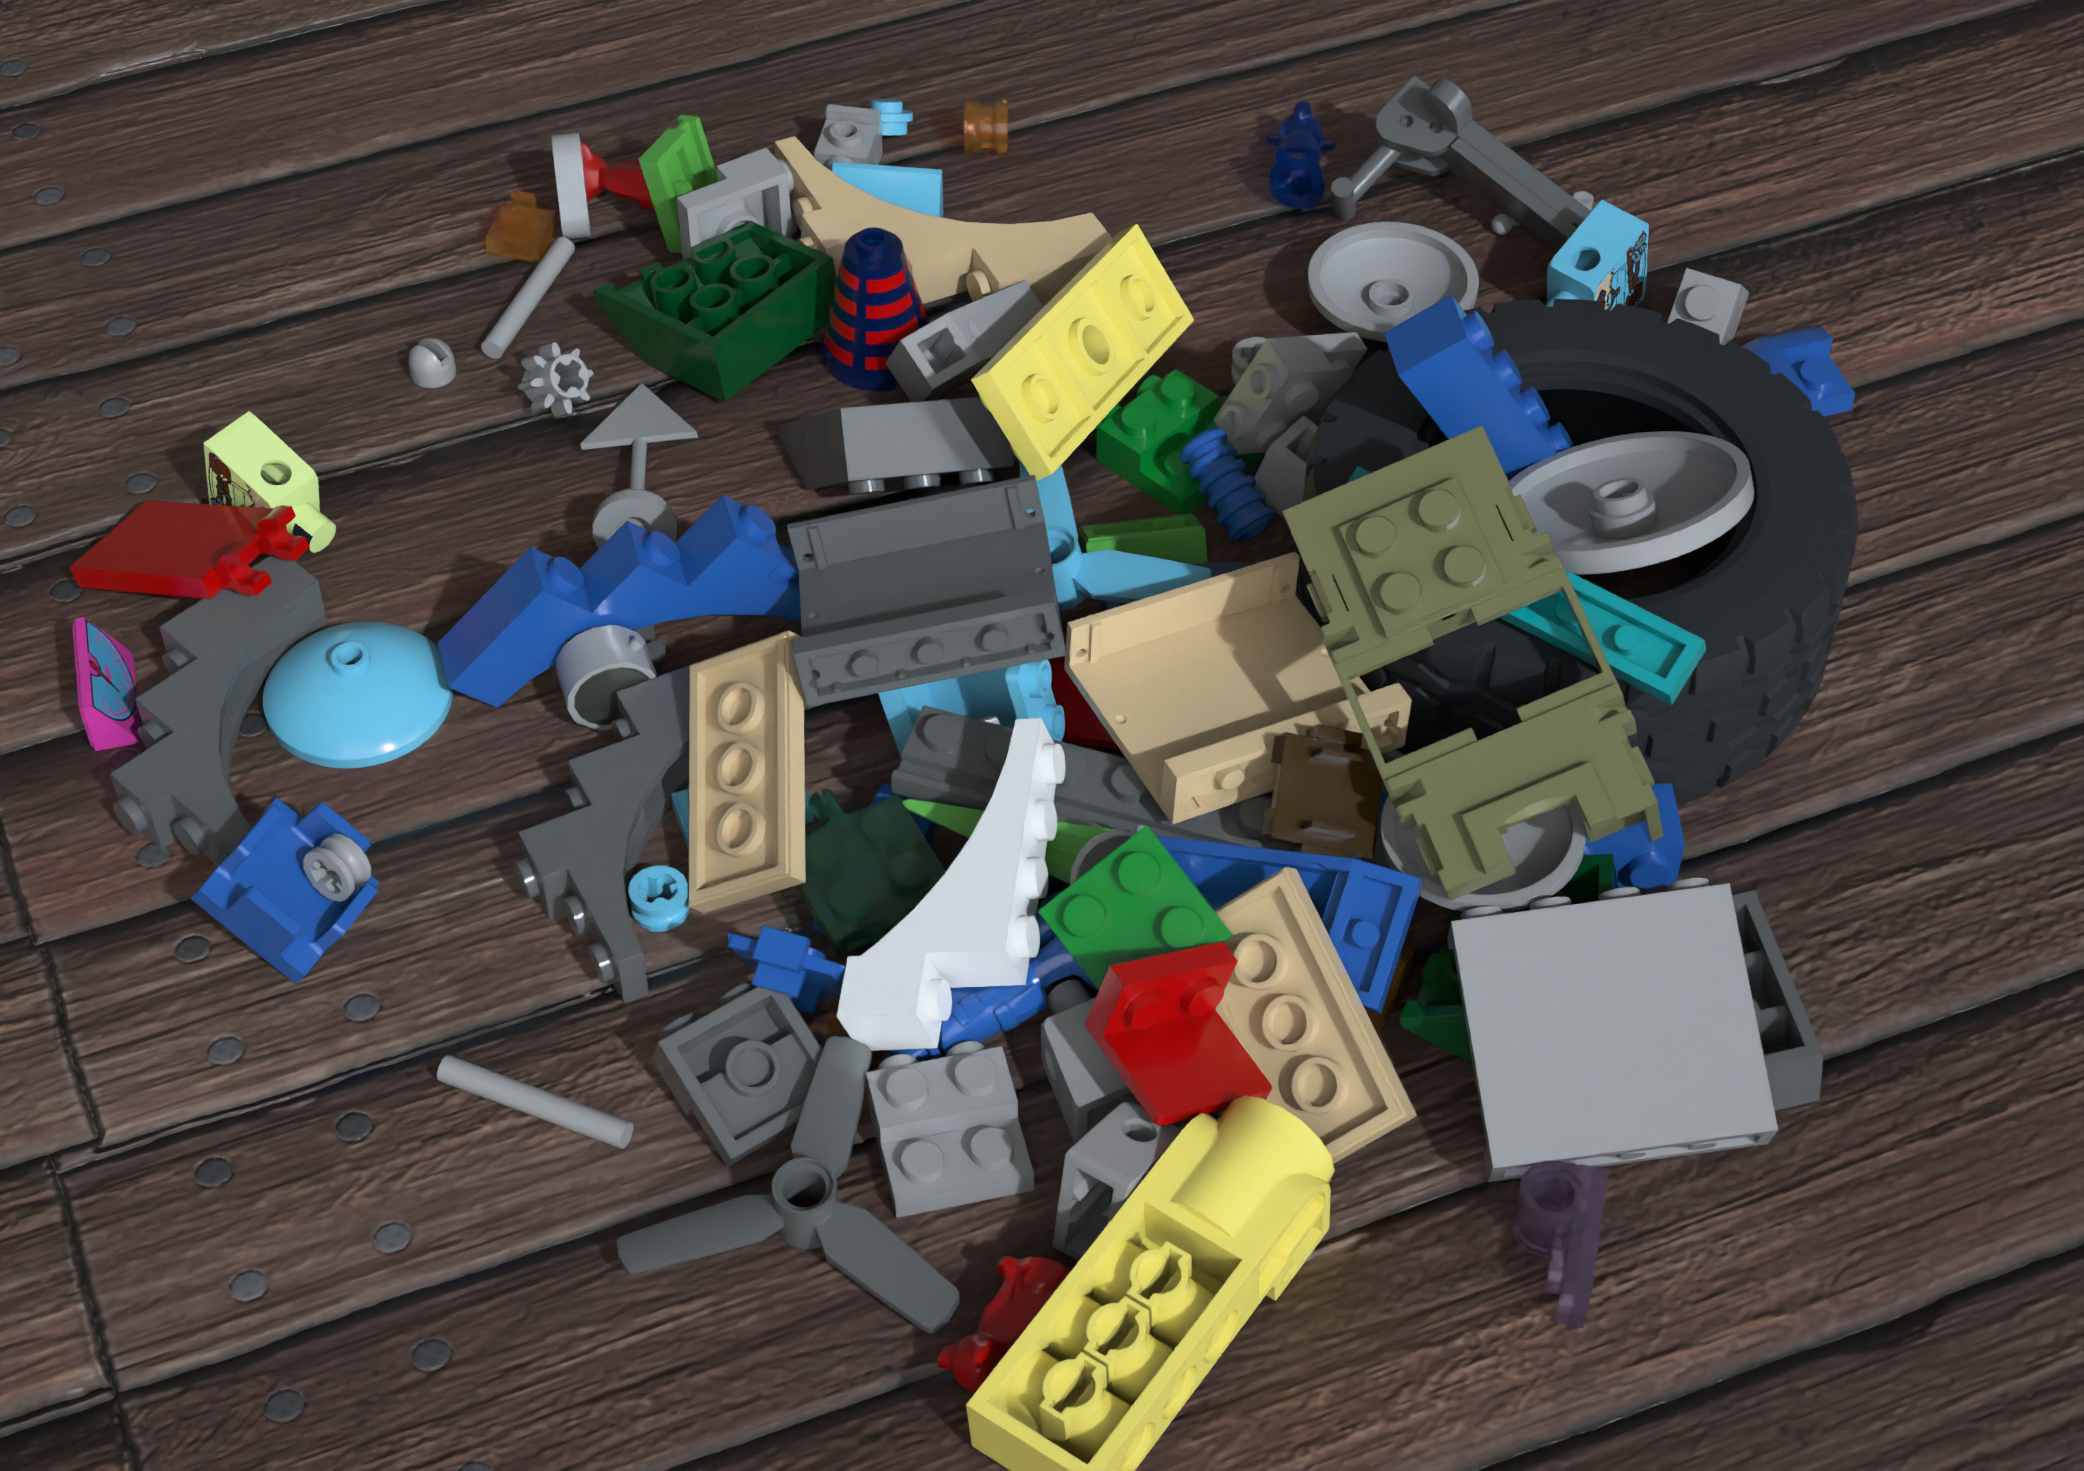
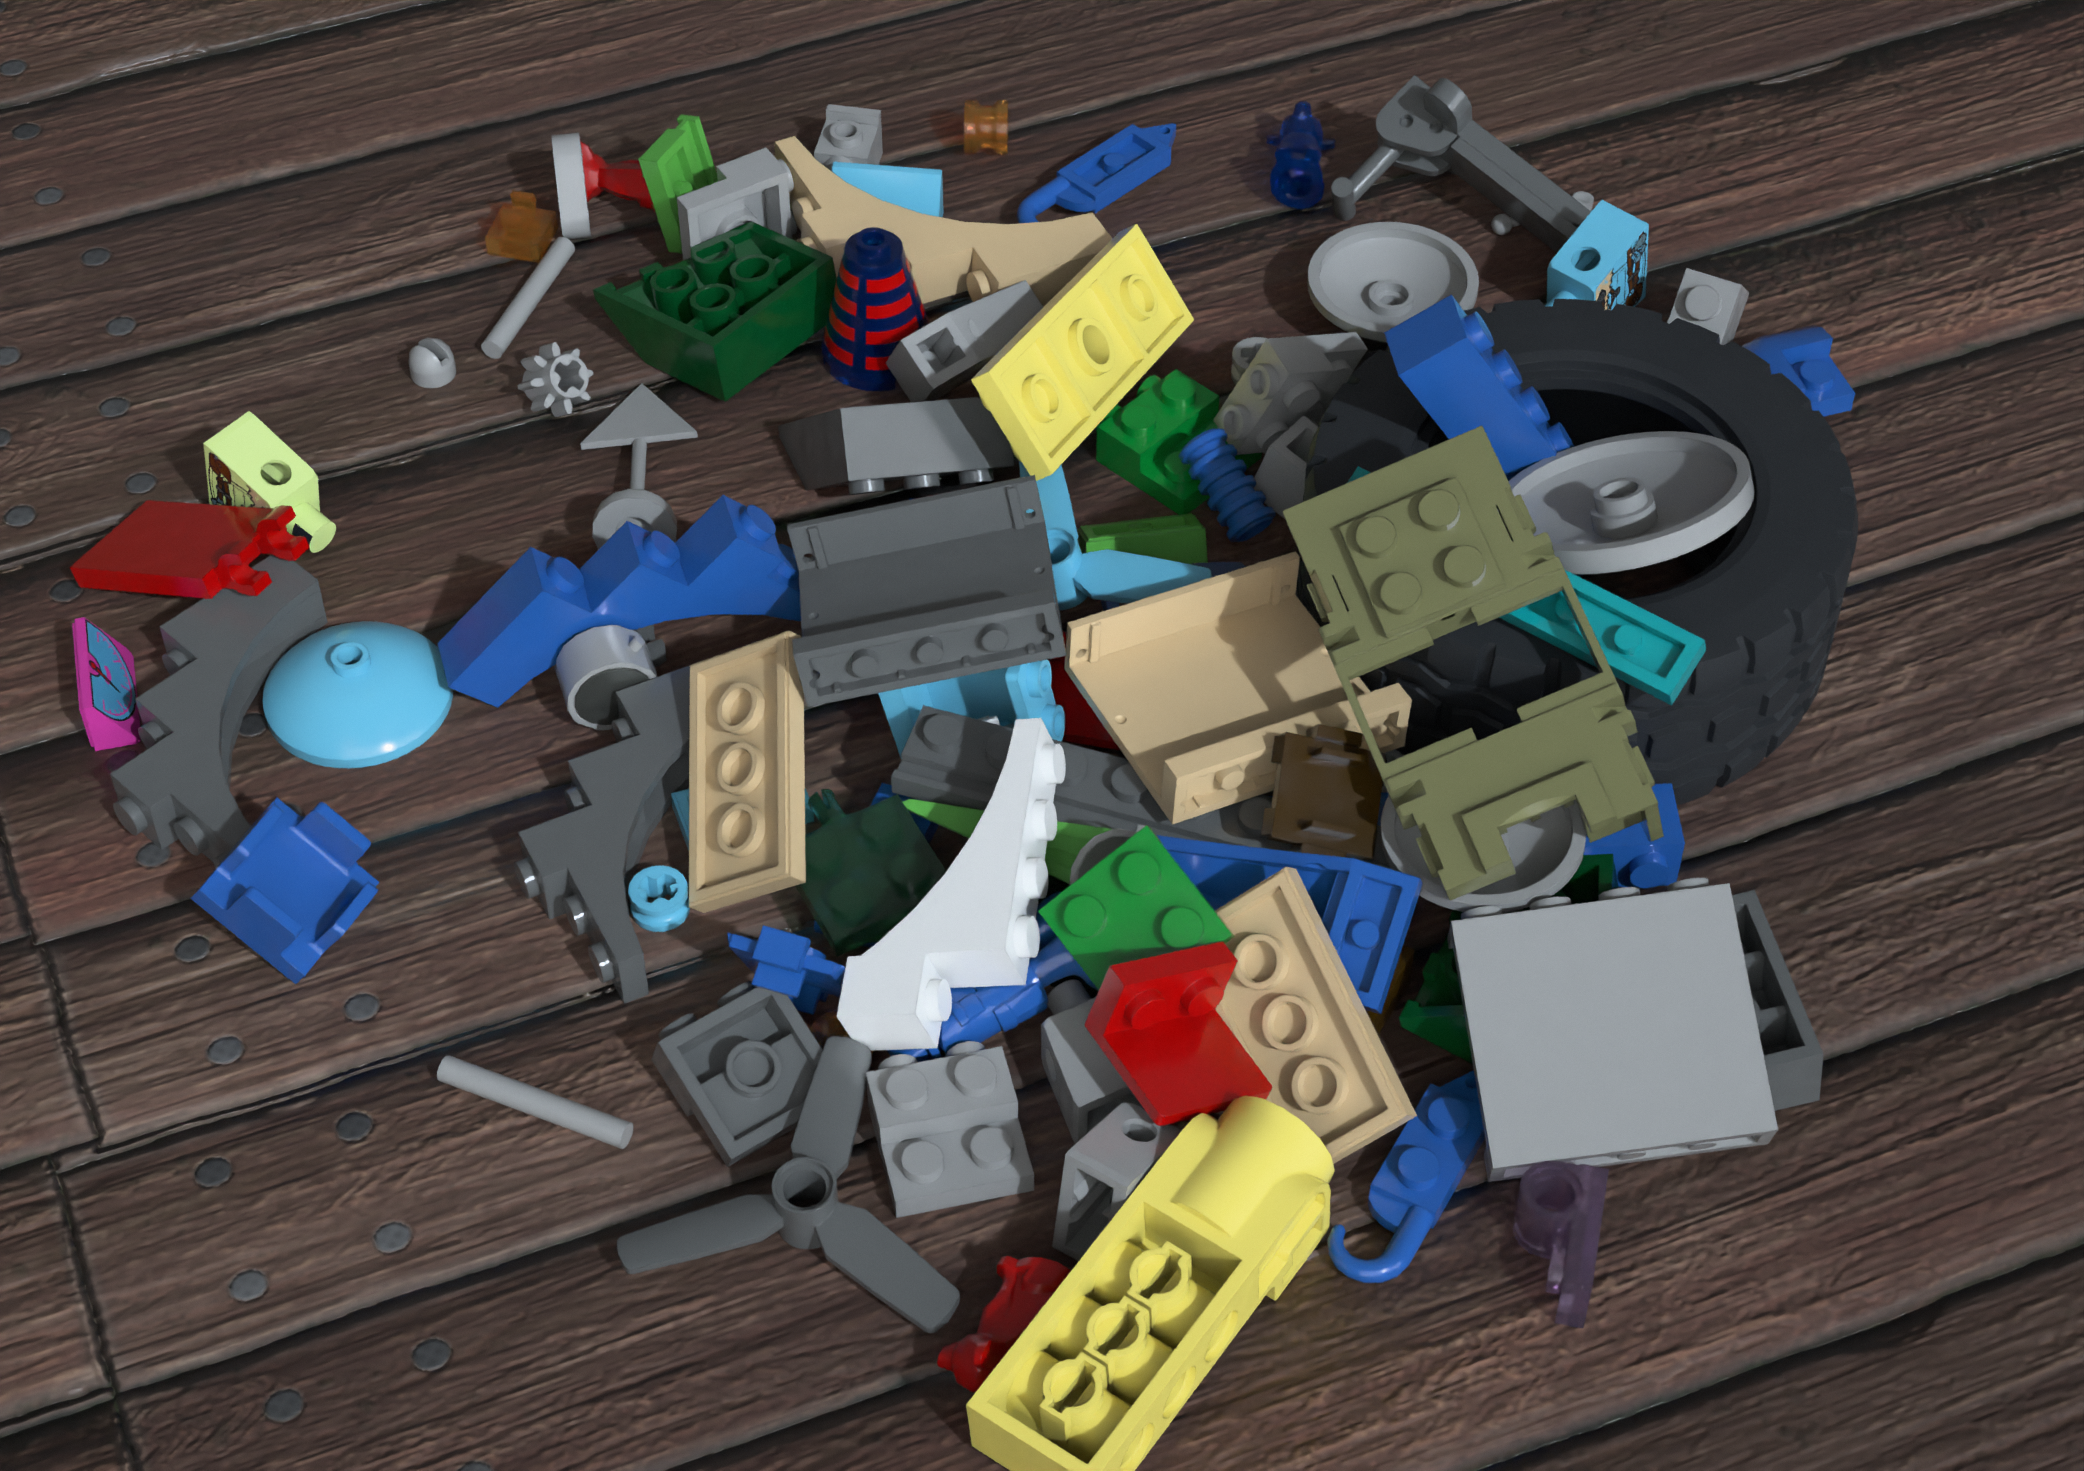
light grey bush [303,833,371,902] -> none
medium azure plate [870,99,913,136] -> none
none -> blue plate [1016,123,1176,223]
none -> blue plate [1327,1070,1485,1283]

